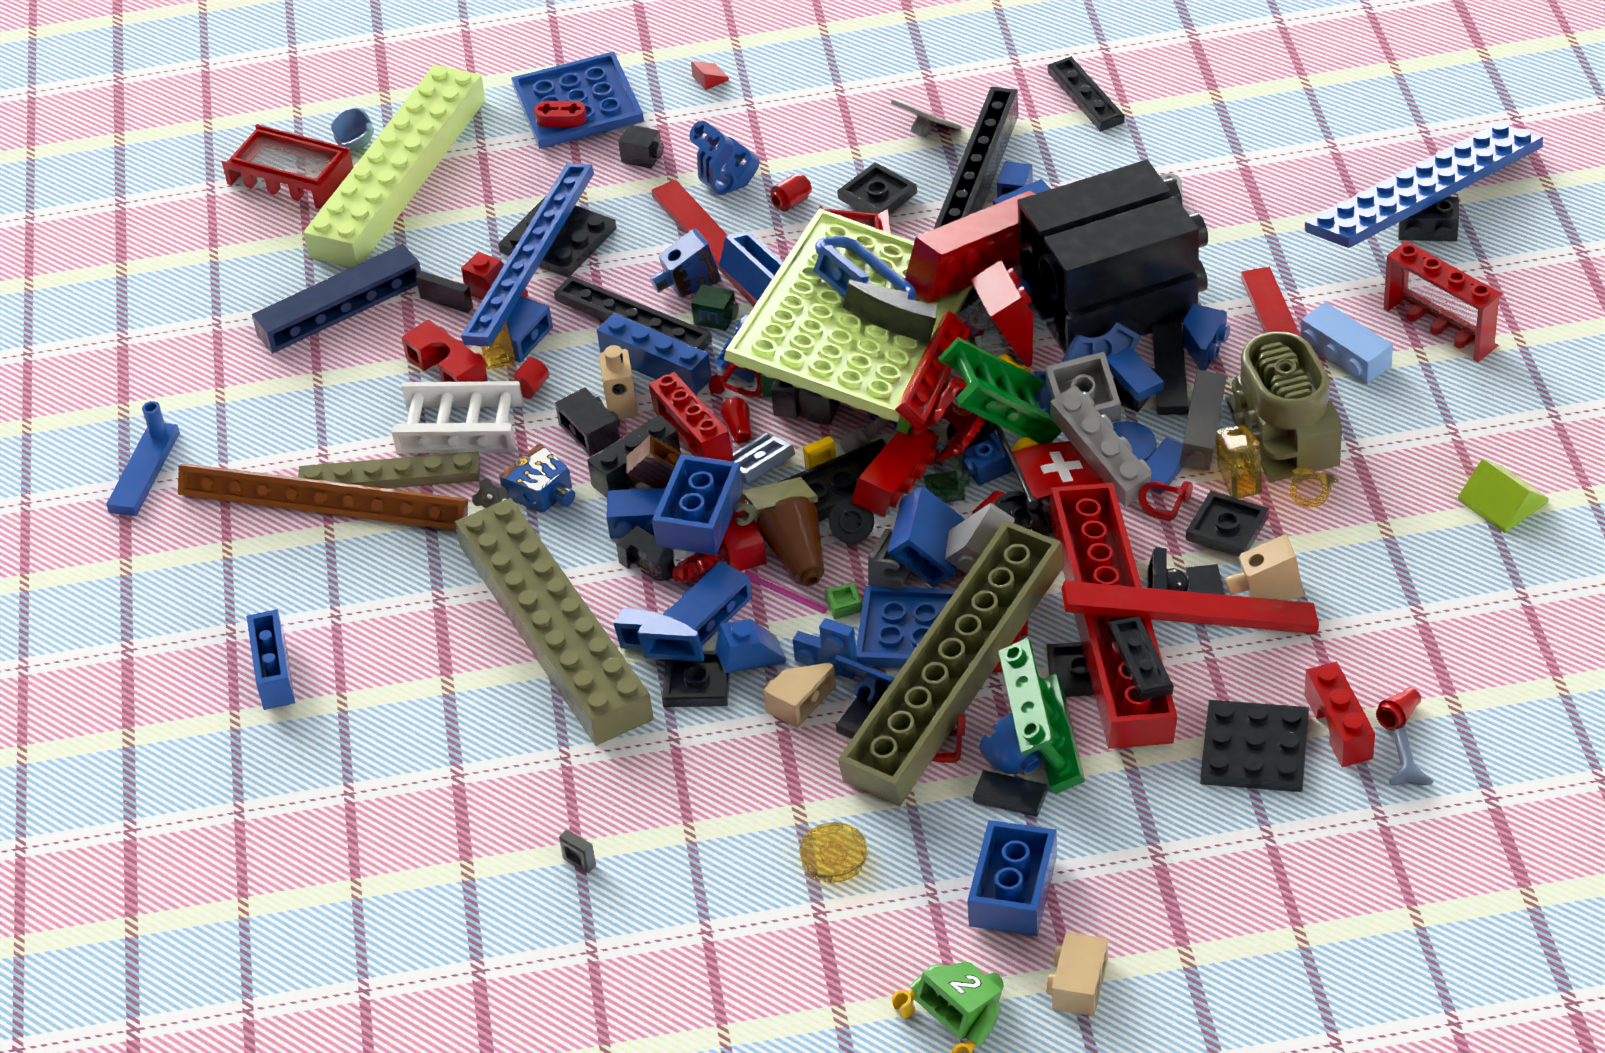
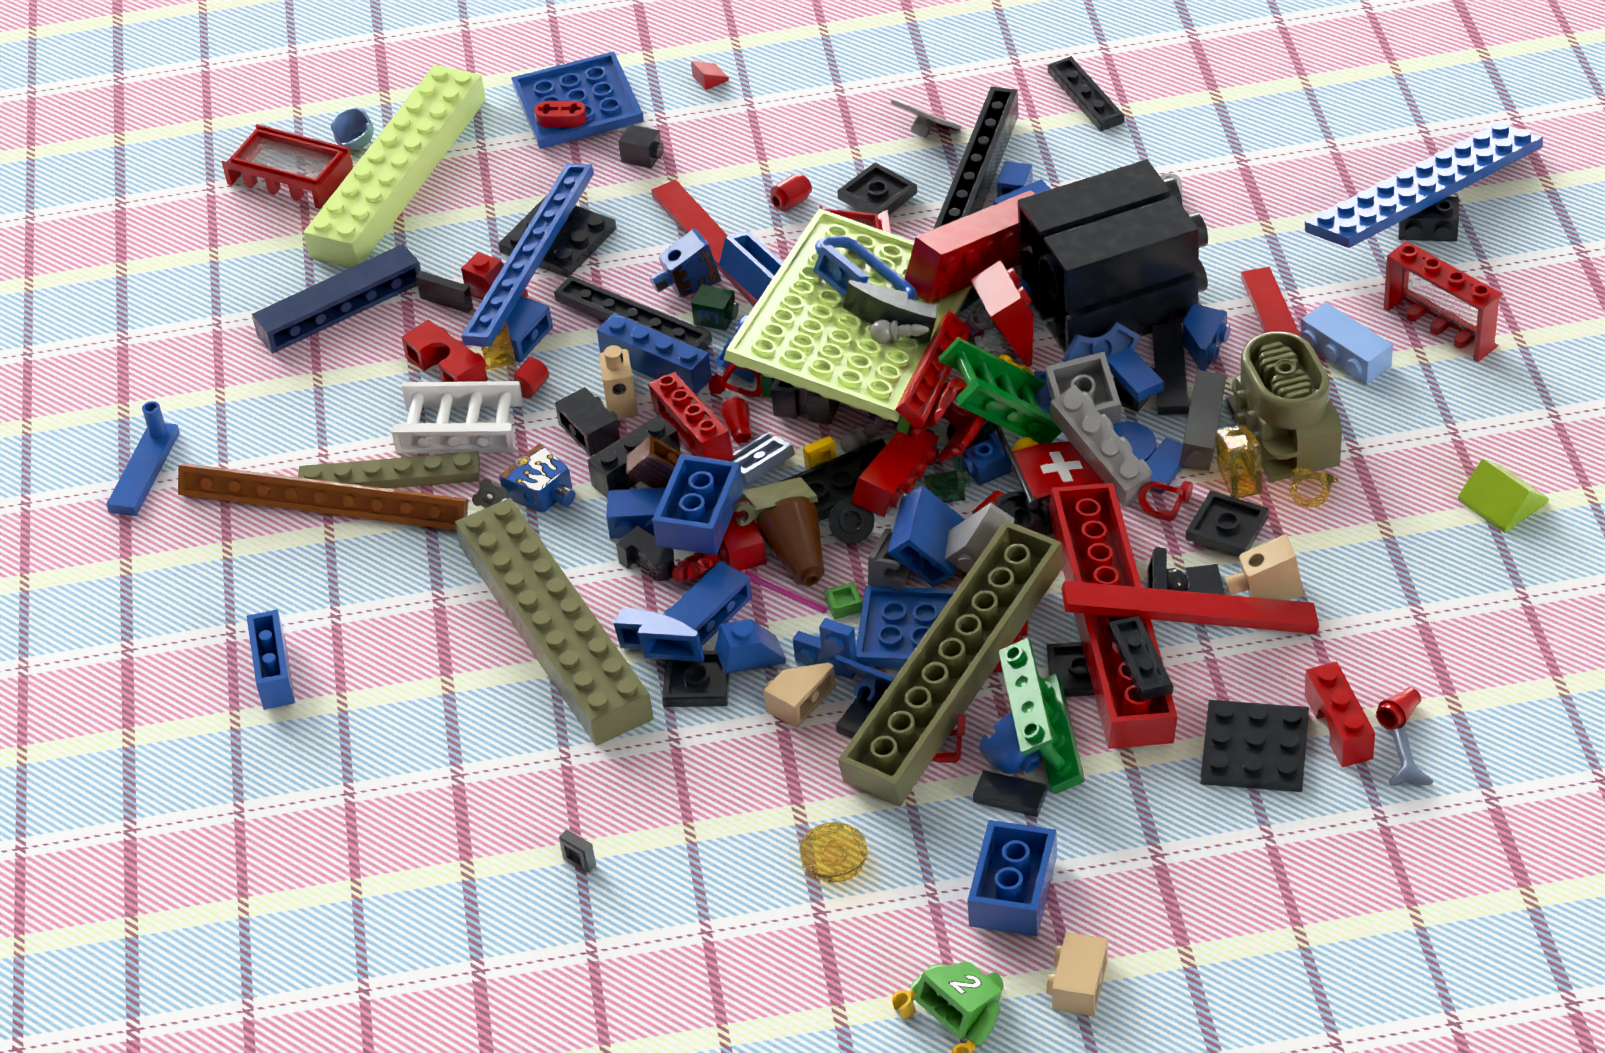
blue piece [689,120,760,195] -> none
none -> light grey bar [870,320,929,344]

